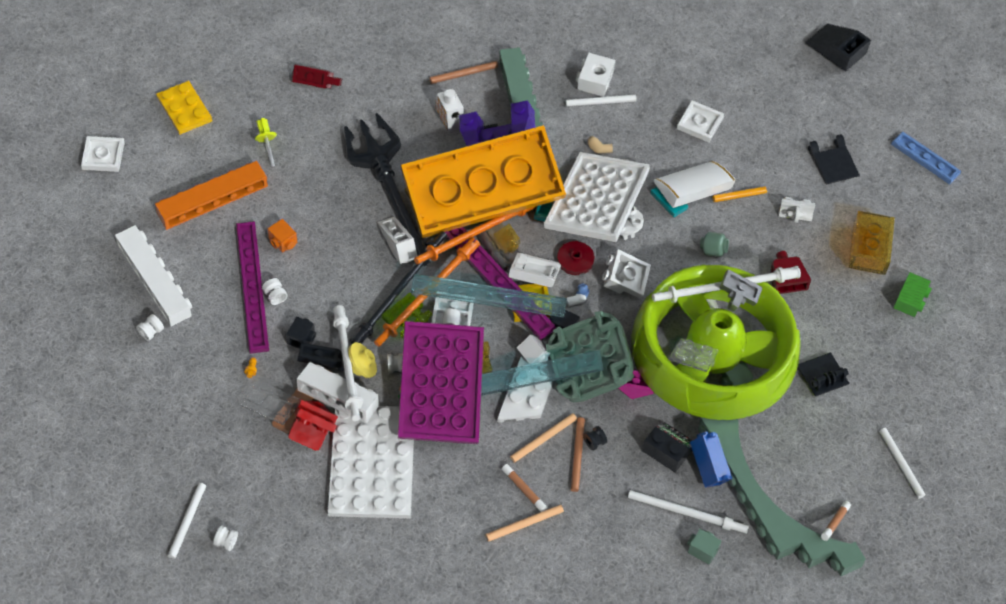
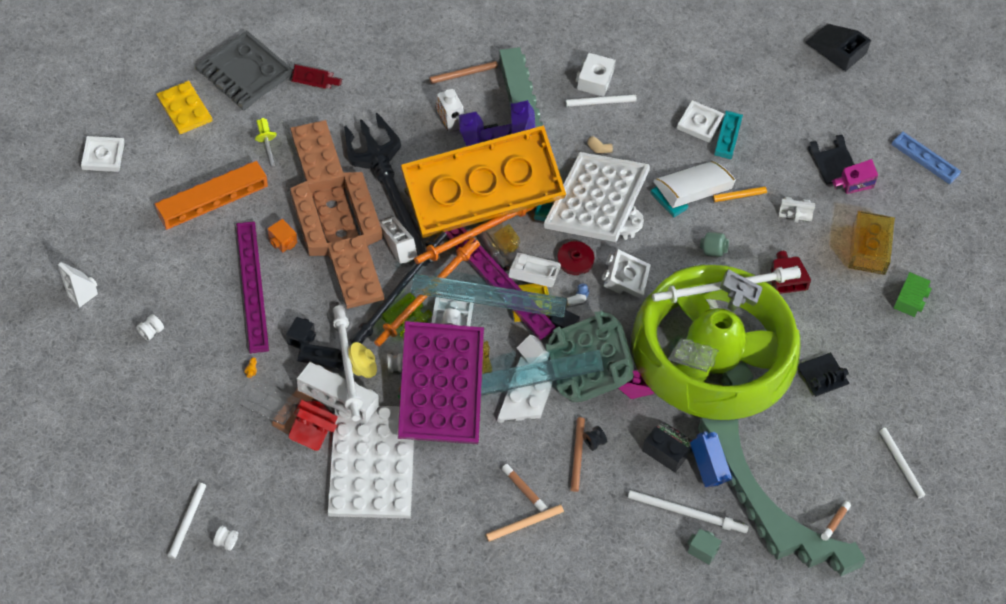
white brick [115,225,192,326] -> none
white wheel [262,278,288,305] -> none
light nougat bar [510,413,577,463] -> none
none -> white slope [58,262,98,307]
none -> dark grey hinge [196,30,293,111]
none -> nougat piece [290,120,384,309]
none -> teal plate [714,111,743,160]
none -> dark pink torso [833,159,878,194]

